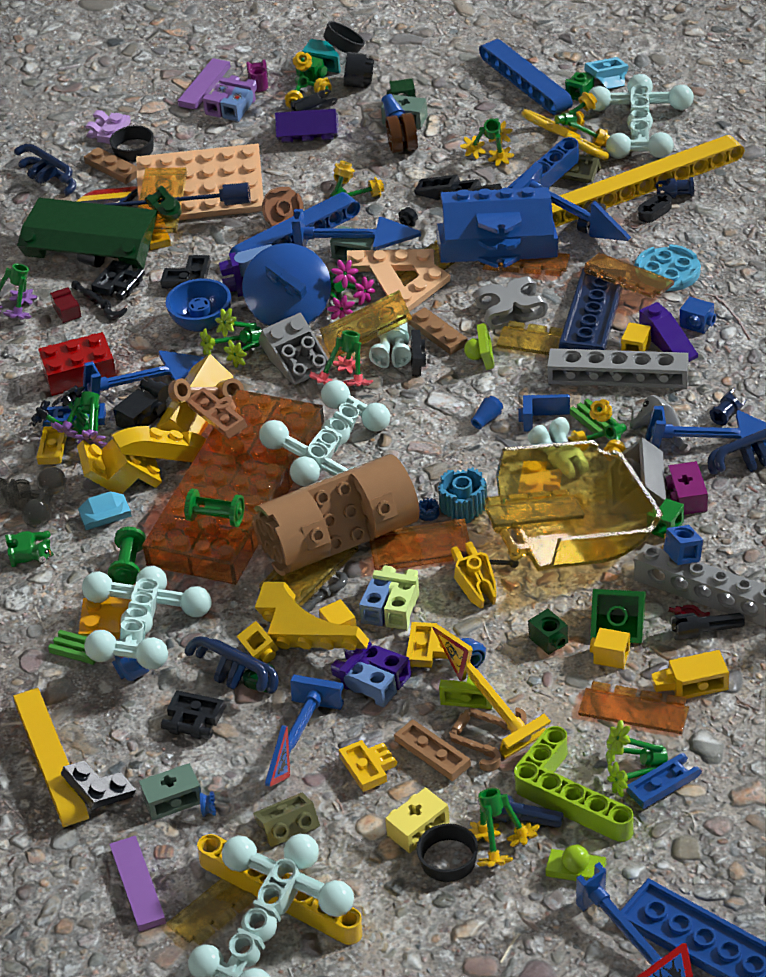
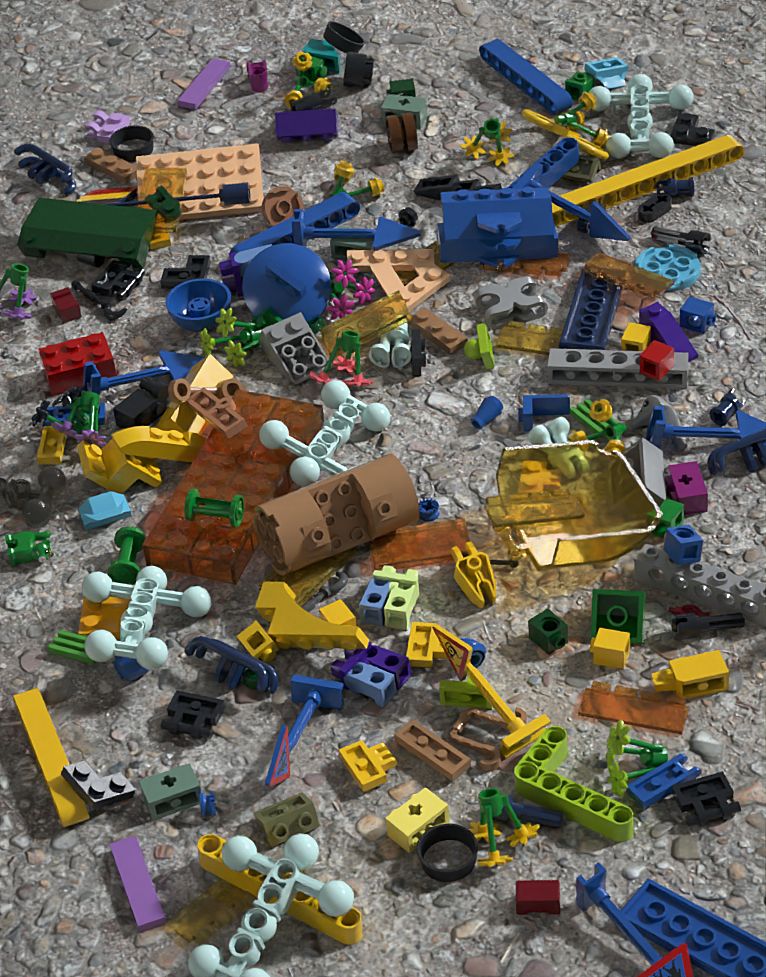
hips [202,75,257,122] -> none
blue cone [381,94,405,122] -> none
dark azure brick [438,467,488,524] -> none
lime tile [545,845,607,881] -> none
none -> green tile [252,306,282,329]
none -> dark green tile [307,316,326,334]
none -> dark red piece [516,880,561,915]
none -> red brick [639,340,674,381]
none -> black piece [651,227,711,254]
none -> black plate [670,113,715,146]
none -> black plate [672,771,741,827]

